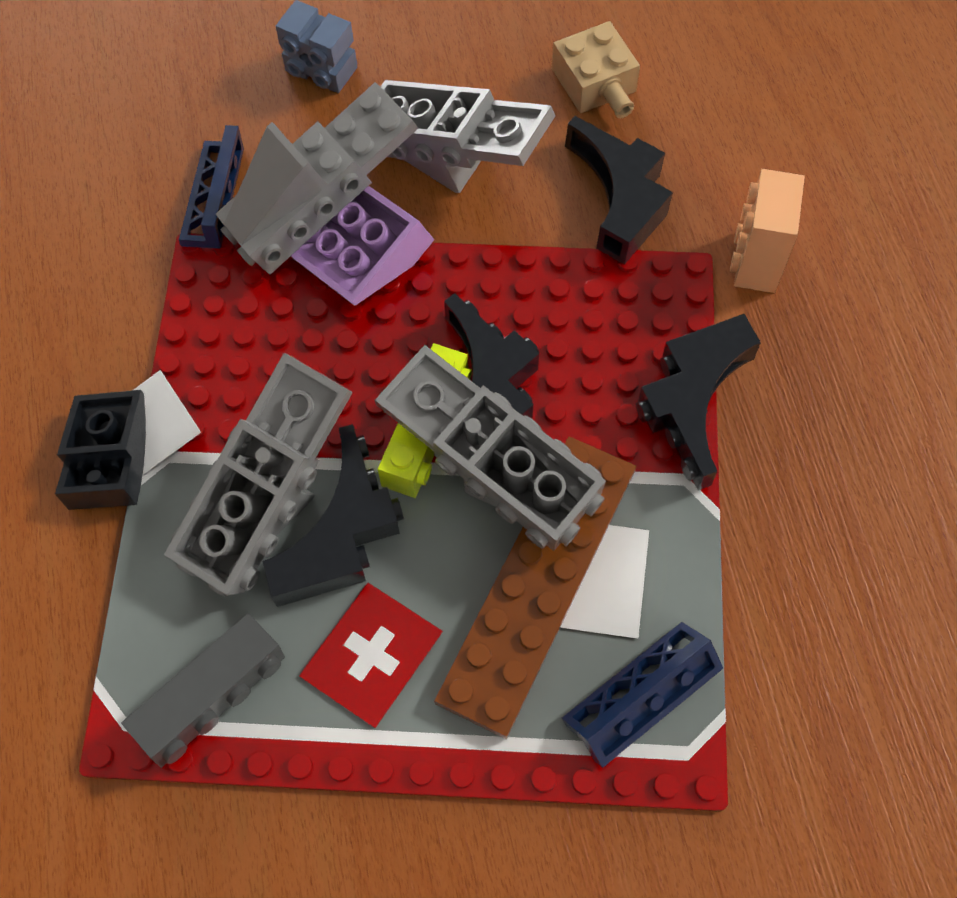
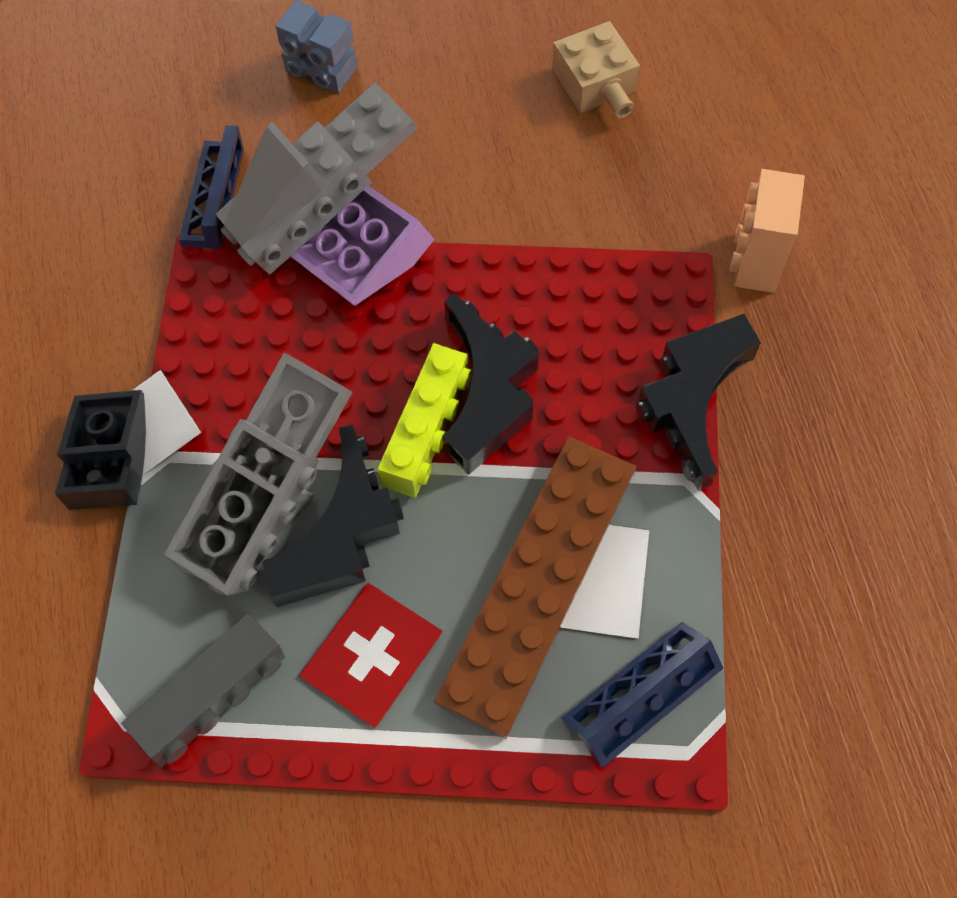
light grey wedge [375,345,606,551] -> none
light grey wedge [381,80,555,193] -> none
black arch [565,116,673,265] -> none

